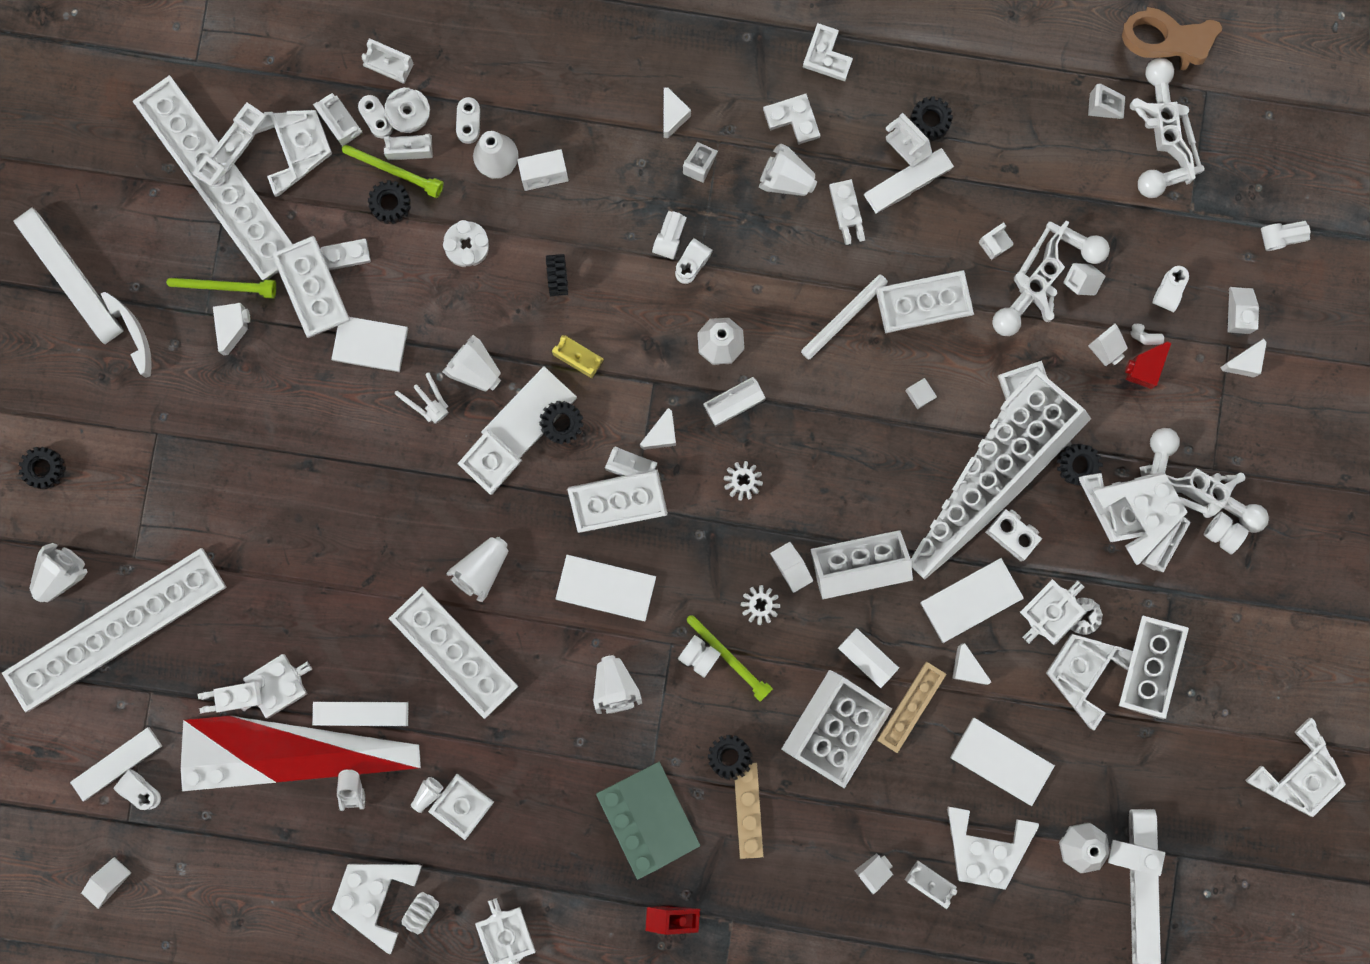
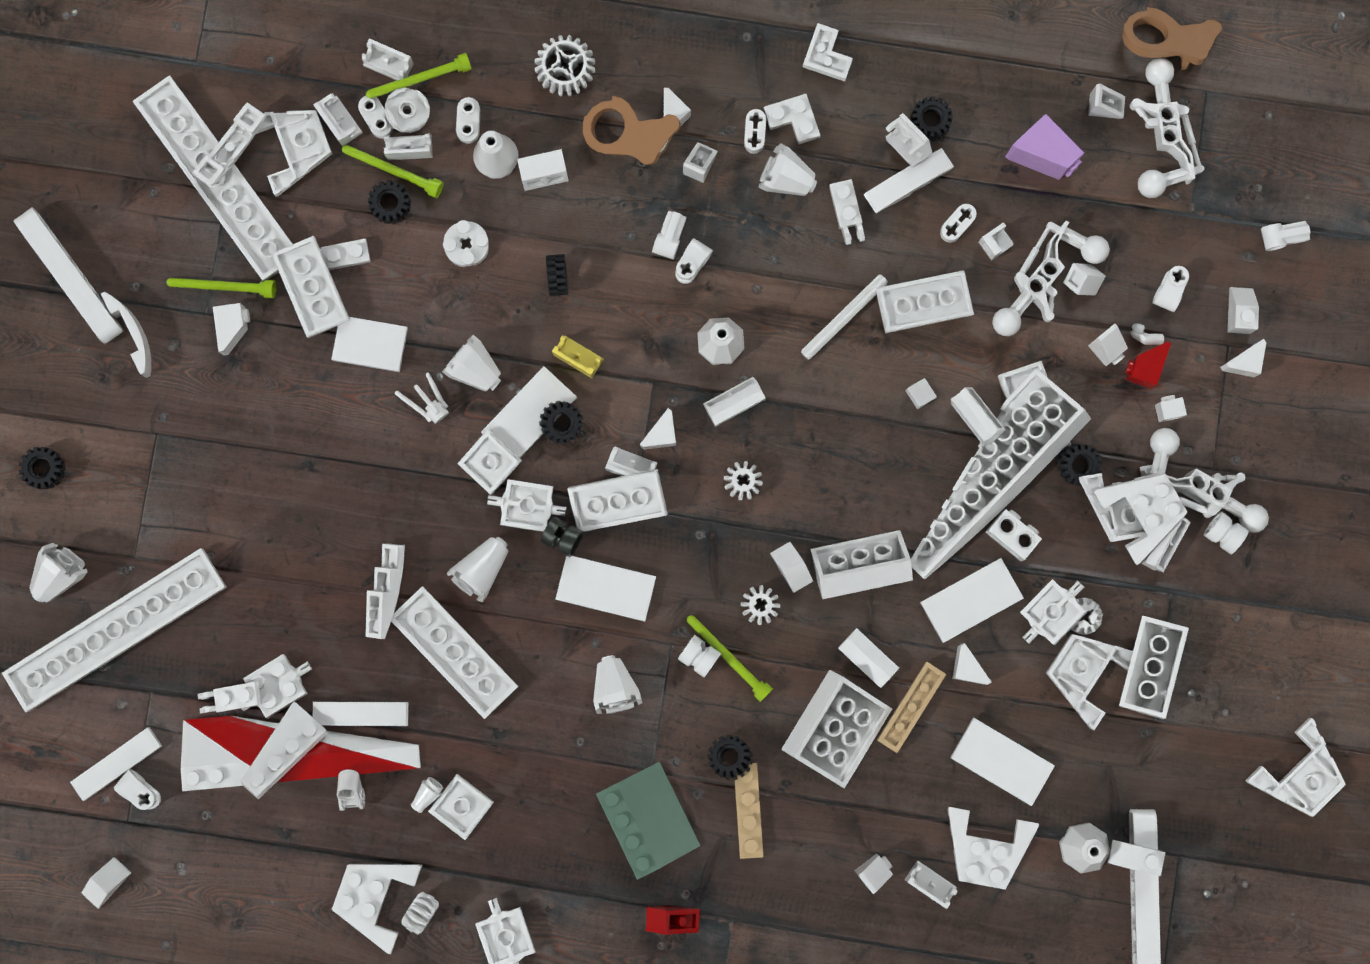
none -> white wing [241,701,328,800]
none -> lime piece [366,53,472,99]
none -> white slope [366,543,405,639]
none -> white plate [487,479,566,532]
none -> white gear [535,35,595,96]
none -> pearl dark grey wheel [541,516,584,558]
none -> medium nougat animal [583,96,681,165]
none -> white beam [744,109,766,154]
none -> white beam [940,204,977,243]
none -> white piece [951,387,1005,447]
none -> lavender slope [1005,114,1084,180]
none -> white plate [1155,395,1187,423]

